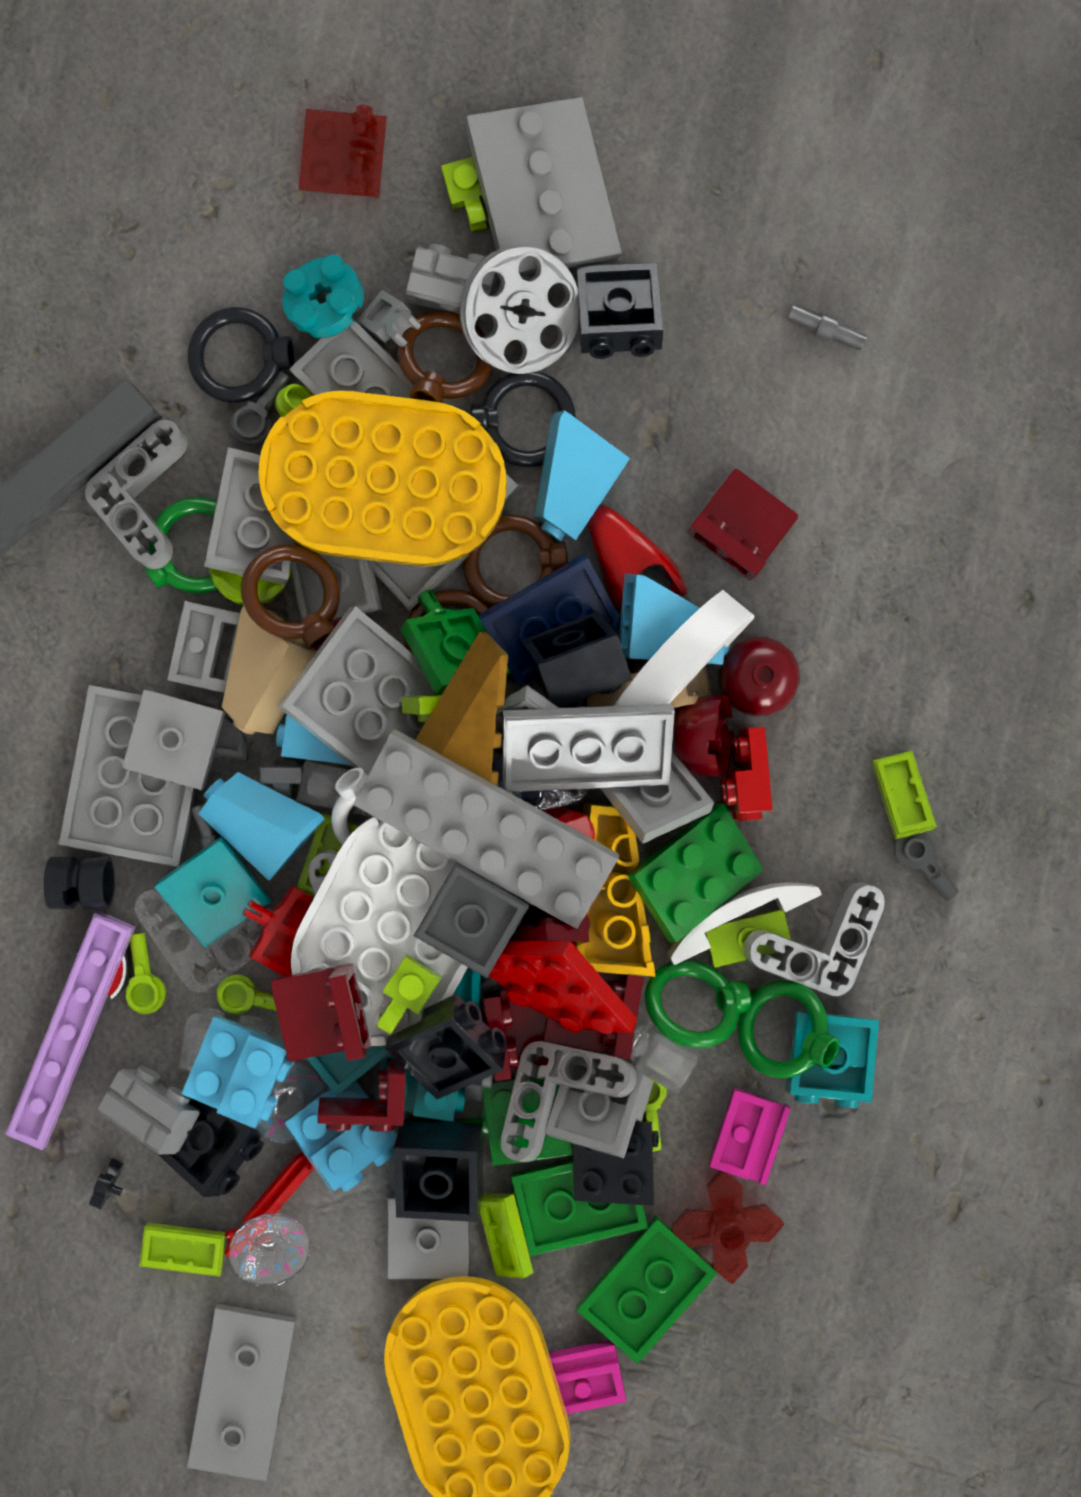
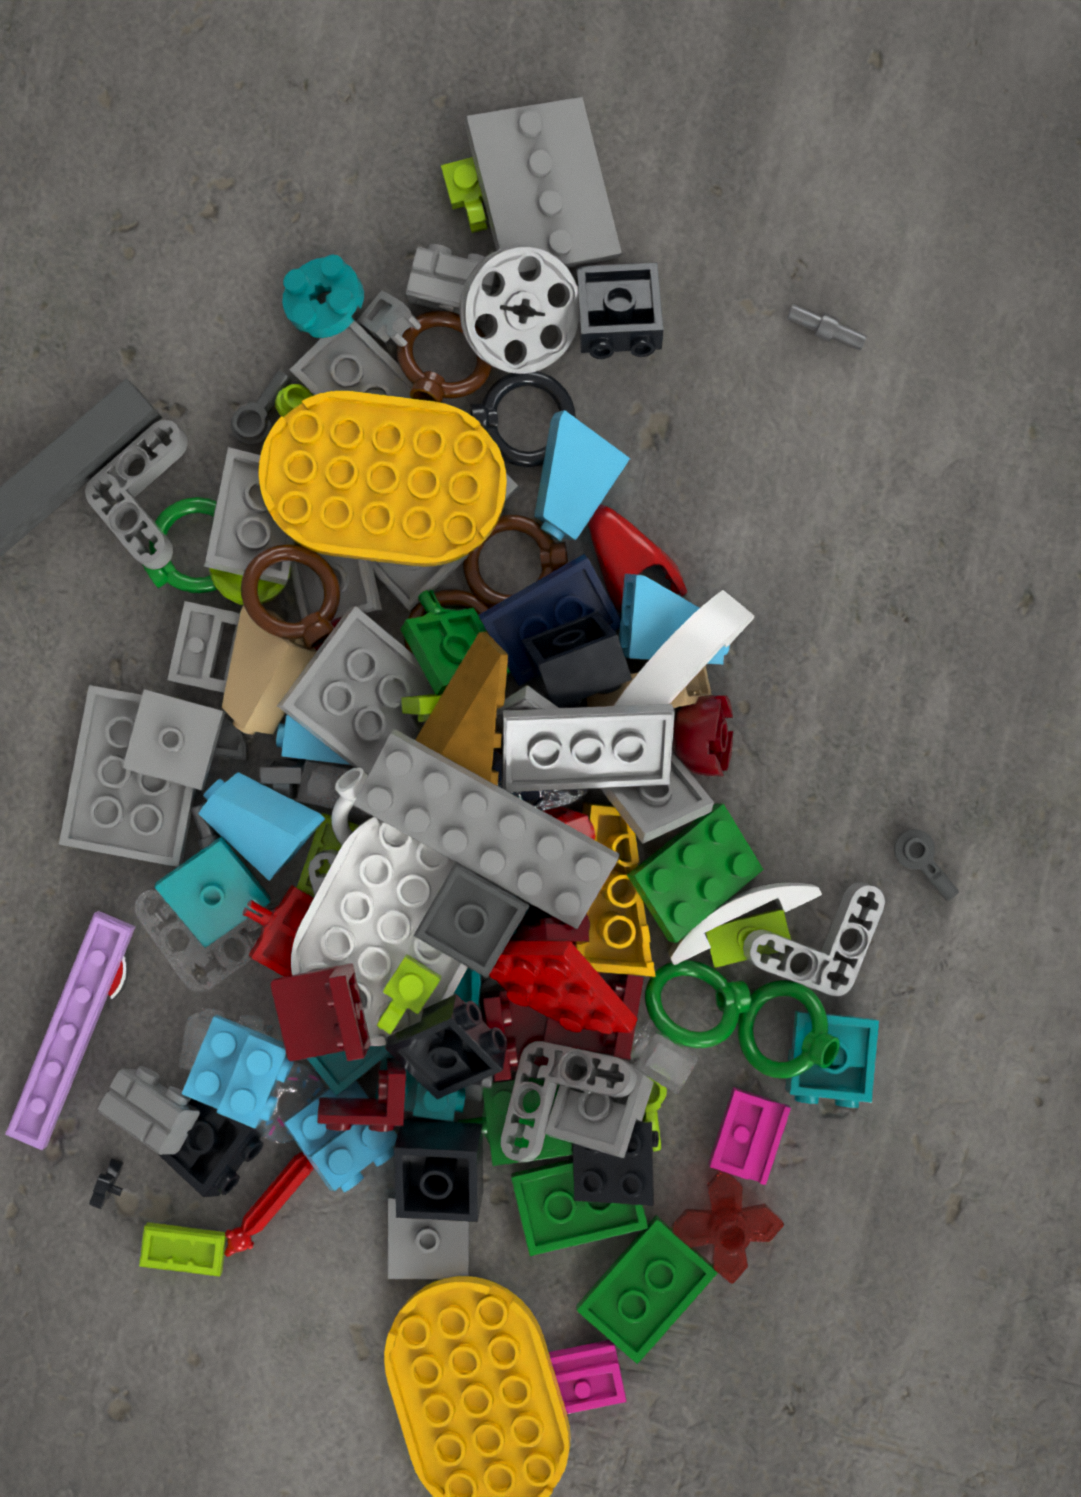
black wheel [44,856,115,909] -> none
lime plate [126,933,167,1014] -> none
light grey plate [187,1304,297,1482] -> none
black piece [188,307,294,403] -> none
lime plate [217,974,276,1015] -> none
clear dish [229,1213,311,1287] -> none
clear red hinge [299,105,387,198] -> none
lime plate [480,1193,534,1278] -> none
dark red bracket [686,469,798,581] -> none
dark red cylinder [718,636,800,717] -> none
red plate [720,727,773,821] -> none
lime plate [871,750,937,840] -> none

